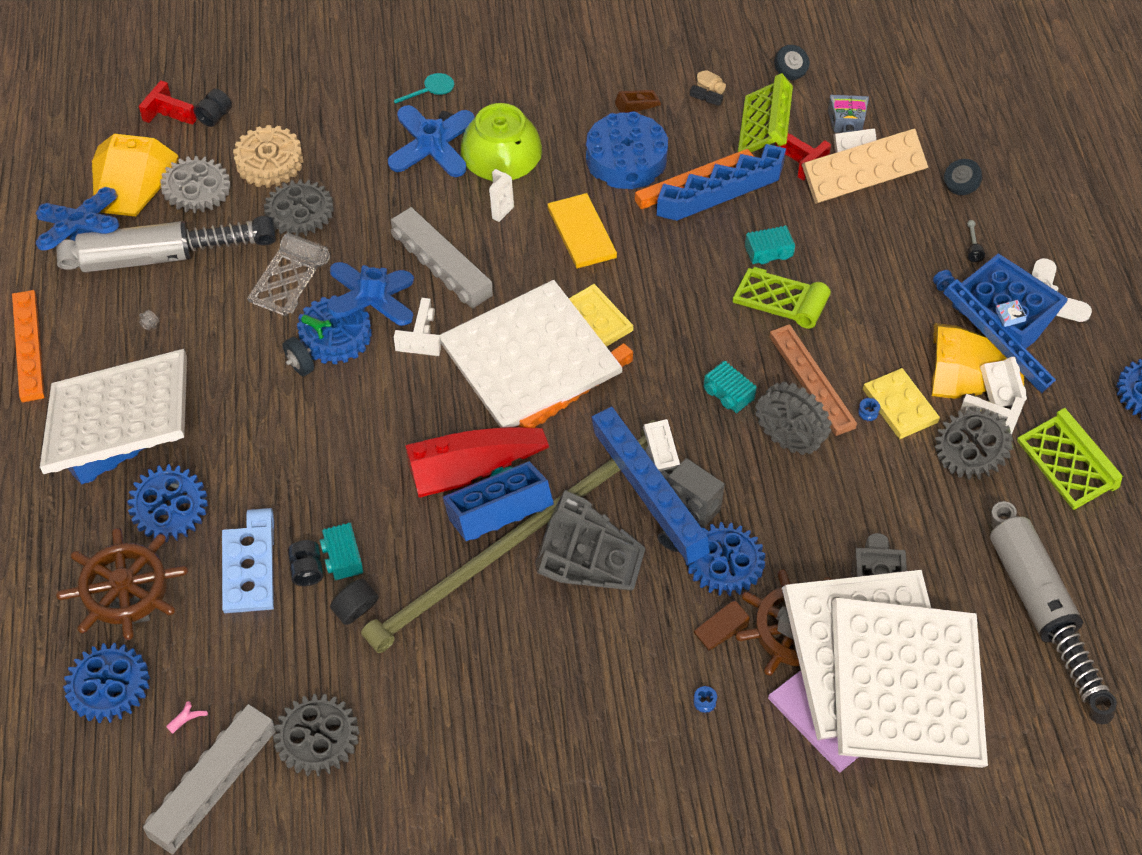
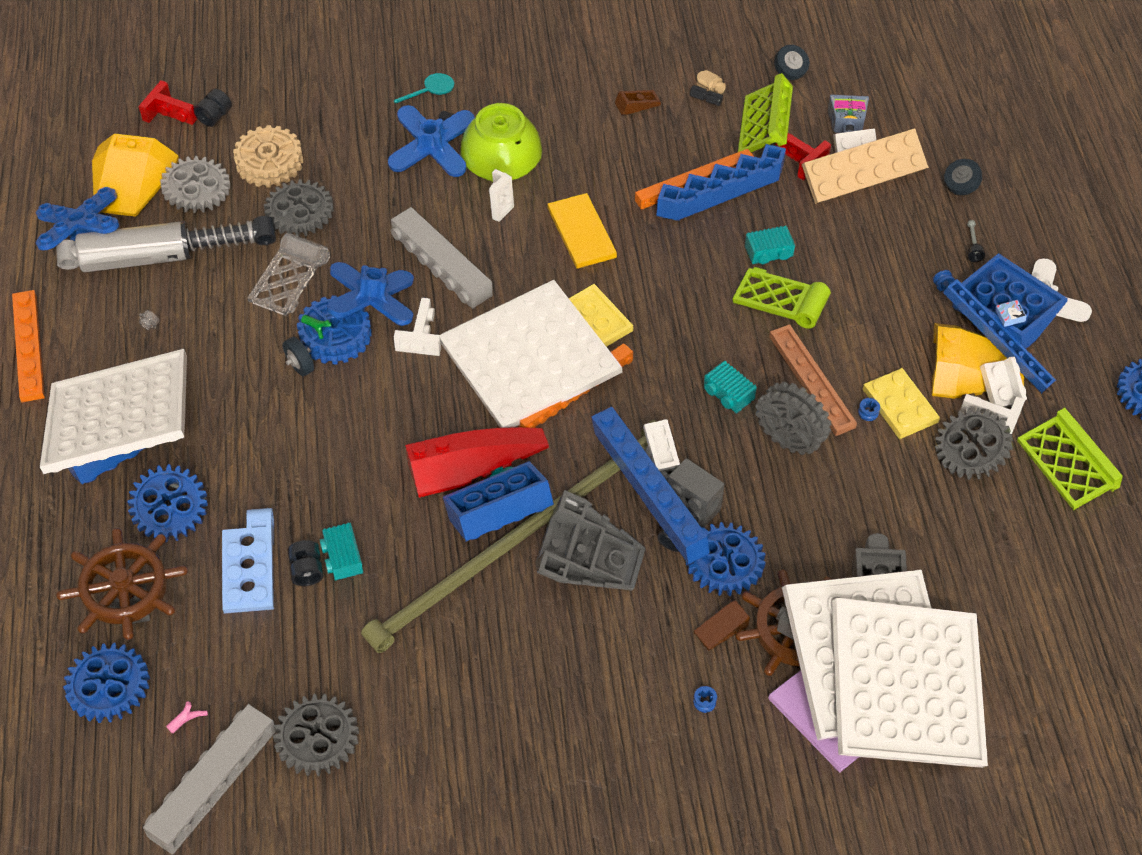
black tyre [330,579,379,625] -> none
blue brick [586,112,668,189] -> none
light grey piece [990,501,1117,725] -> none

